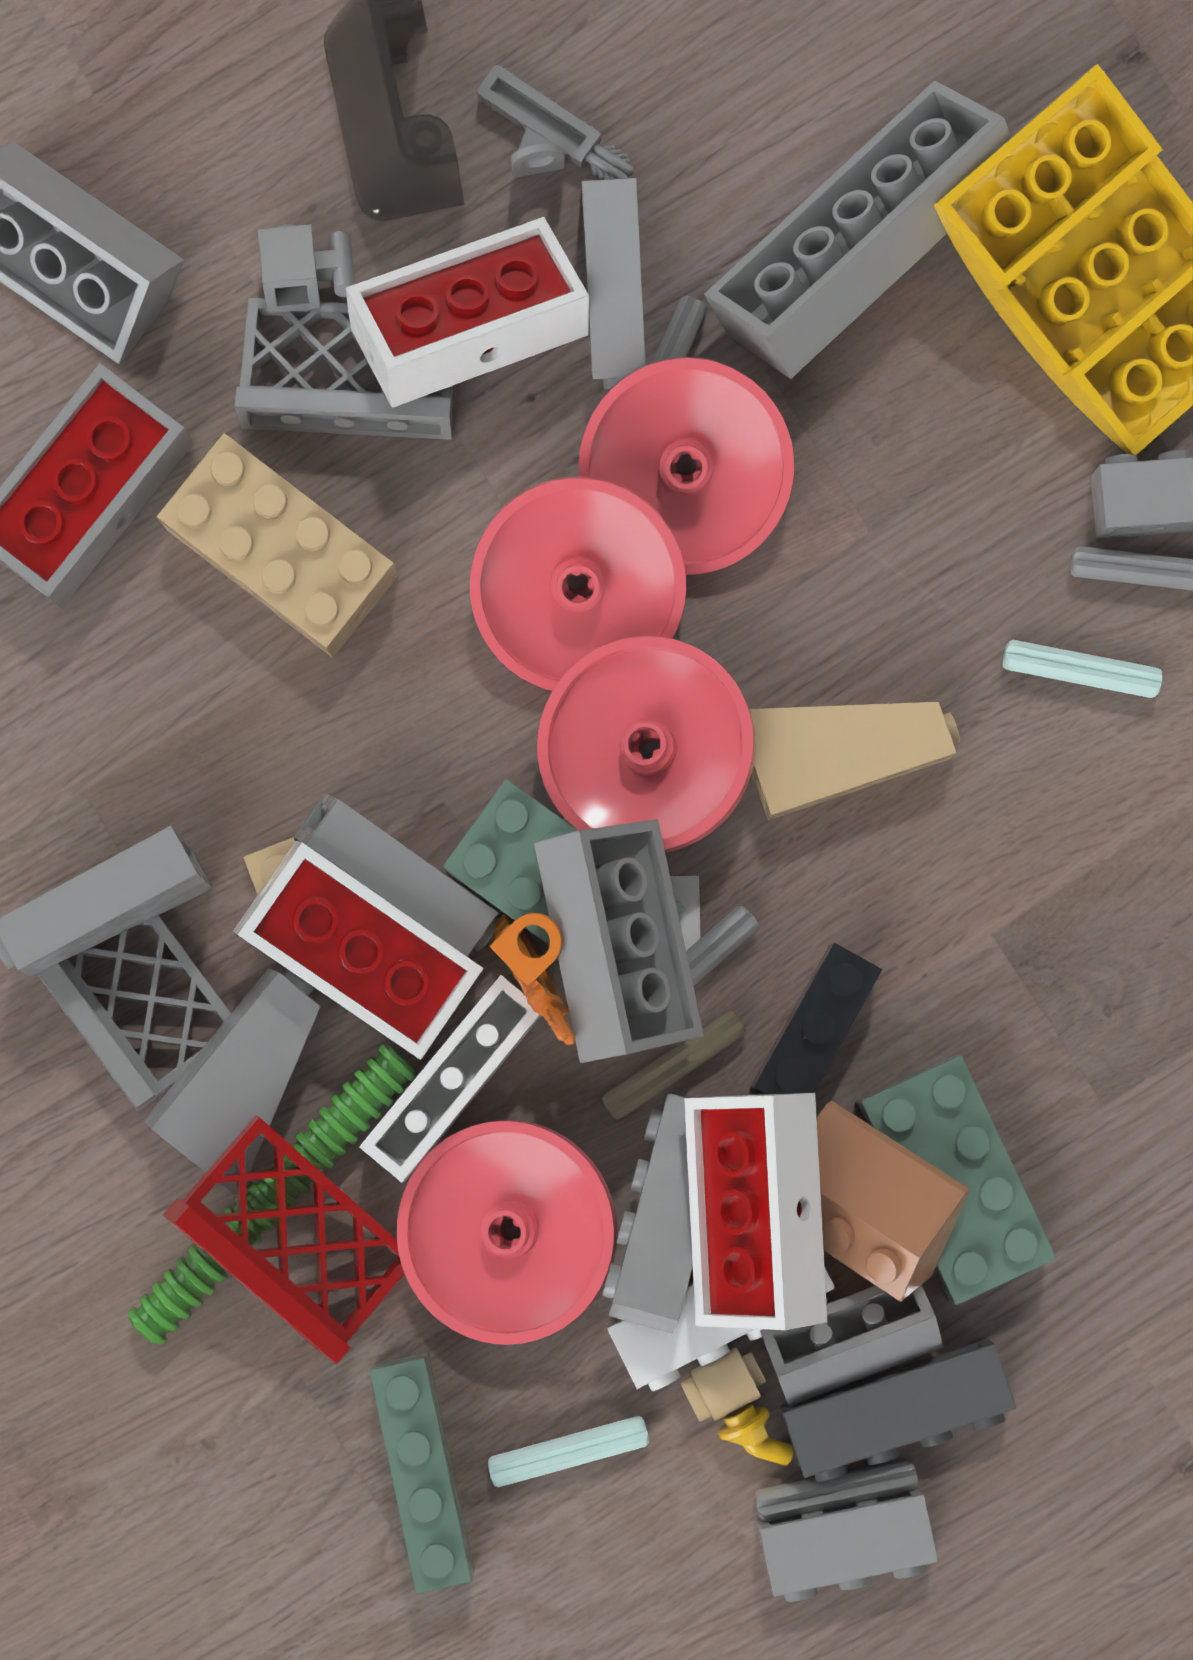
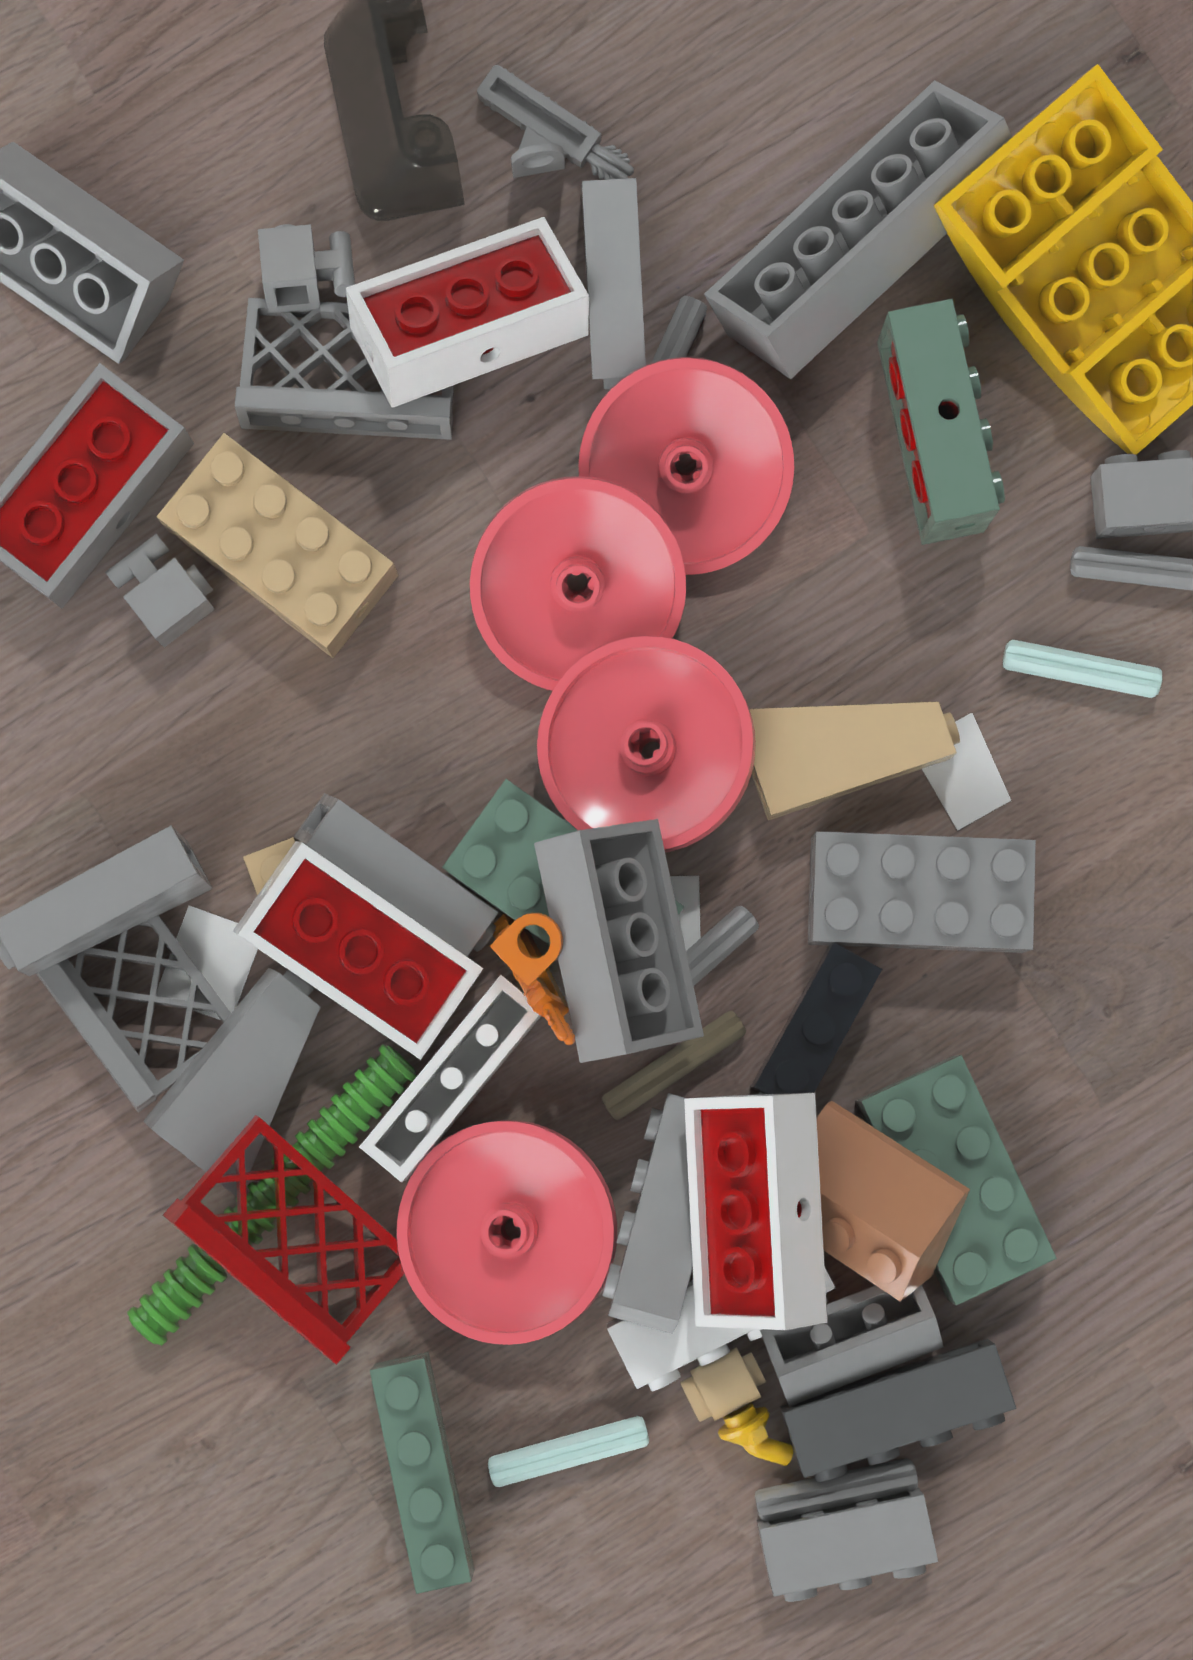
none -> light grey brick [105,533,215,648]
none -> white sticker [156,906,258,1020]
none -> light grey brick [808,831,1036,953]
none -> sand green brick [877,299,1005,545]
none -> white sticker [922,712,1011,831]

